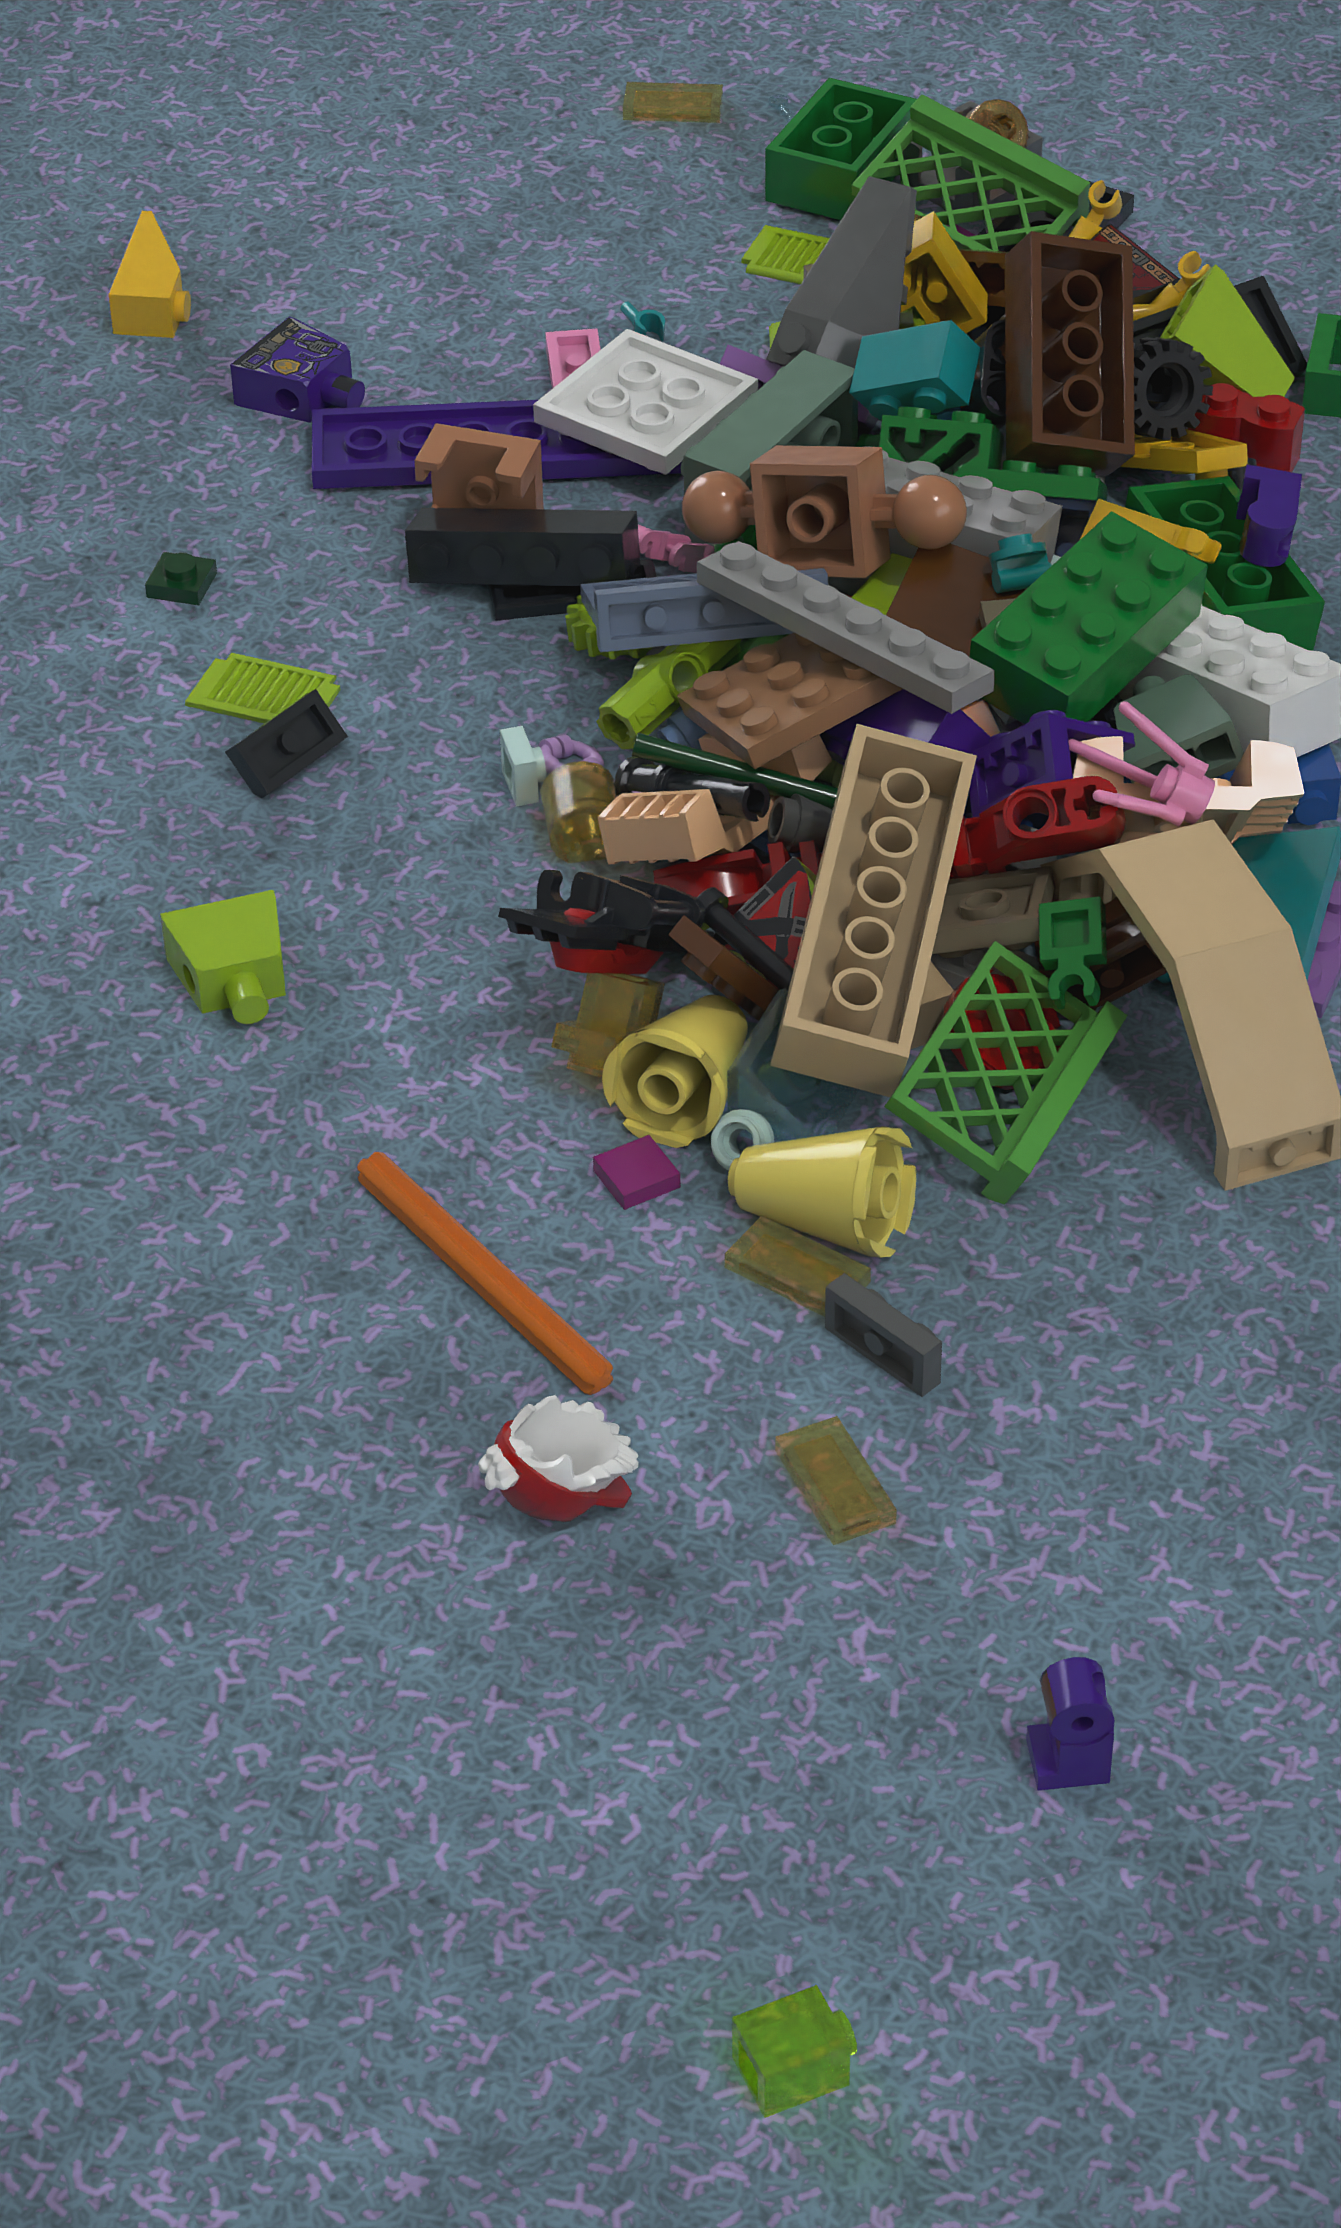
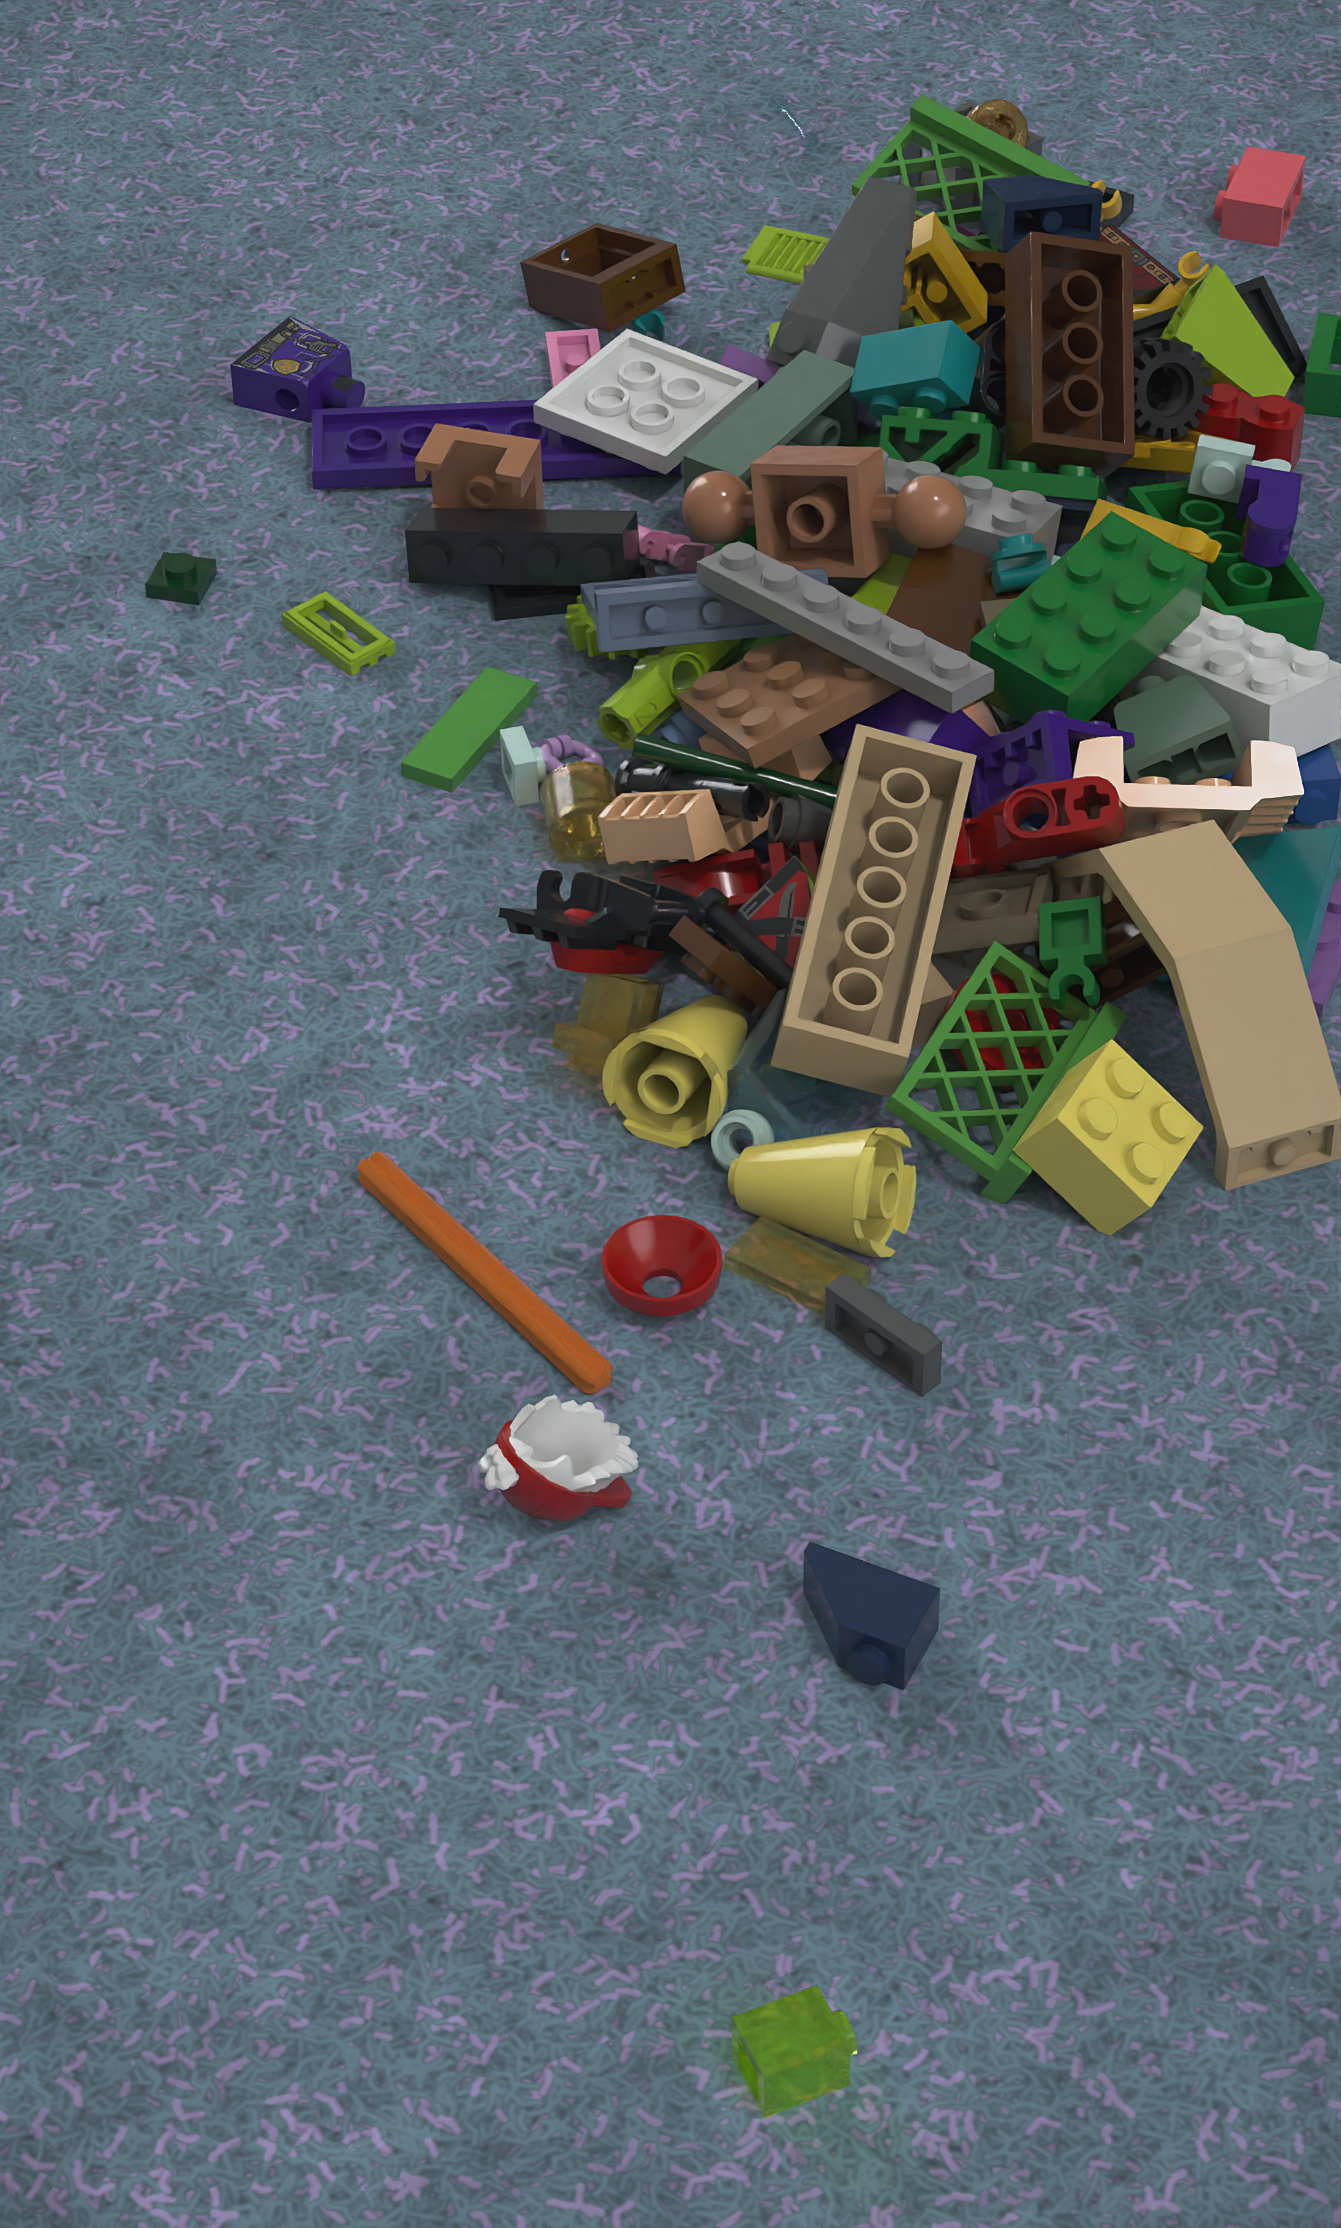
yellow slope [108,210,191,338] -> none
lime torso [160,890,286,1024] -> none
lime window [185,653,340,724] -> none
black plate [225,689,348,798] -> none
magenta tile [593,1135,681,1210] -> none
clear yellow tile [623,82,723,123] -> none
green brick [765,78,917,220] -> none
clear yellow tile [775,1416,897,1545] -> none
dark purple leg [1026,1657,1115,1791] -> none
bright pink plant [1068,701,1215,827] -> none
none -> lime tile [282,591,396,677]
none -> bright green tile [401,666,538,793]
none -> reddish brown window [520,223,686,332]
none -> red piece [601,1215,722,1317]
none -> dark blue slope [803,1542,940,1690]
none -> dark blue slope [980,175,1103,252]
none -> light yellow brick [1013,1039,1204,1235]
none -> light aqua plate [1187,434,1291,503]
none -> coral brick [1214,146,1306,247]

